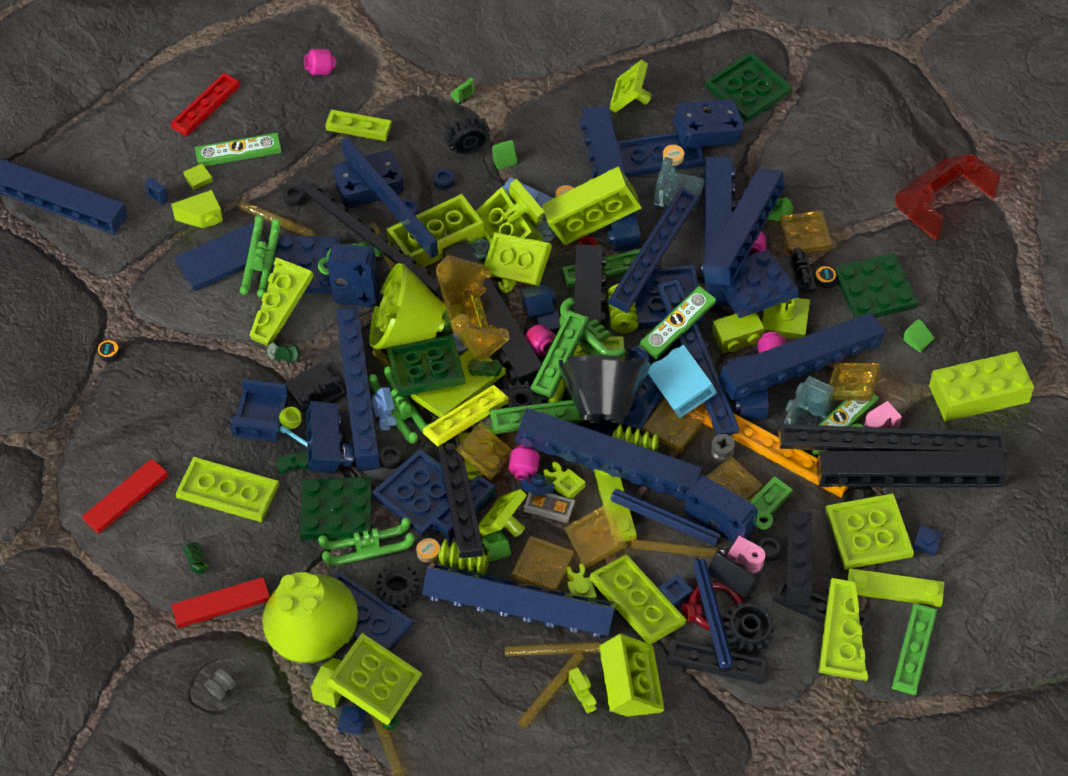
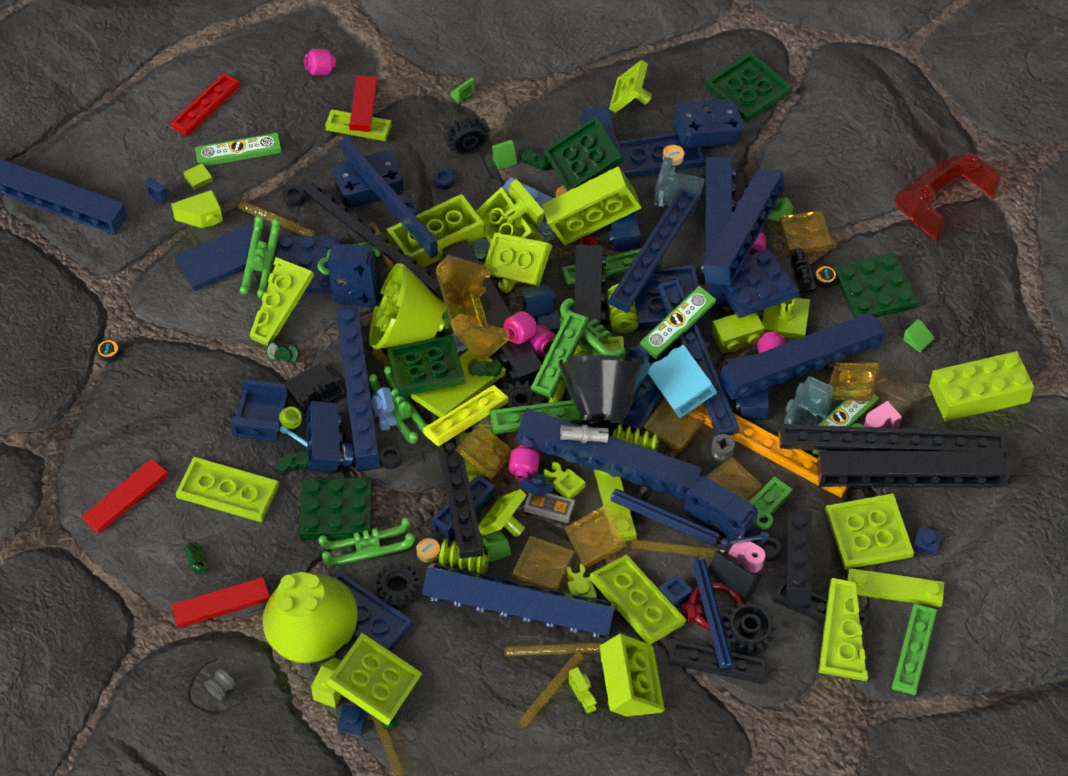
dark blue plate [372,449,448,537] -> none
none -> red tile [349,76,377,132]
none -> dark pink head [503,311,537,344]
none -> dark green piece [521,148,551,171]
none -> dark green plate [543,116,624,192]
none -> light grey pin [560,424,608,443]
none -> dark blue hinge [721,532,769,547]

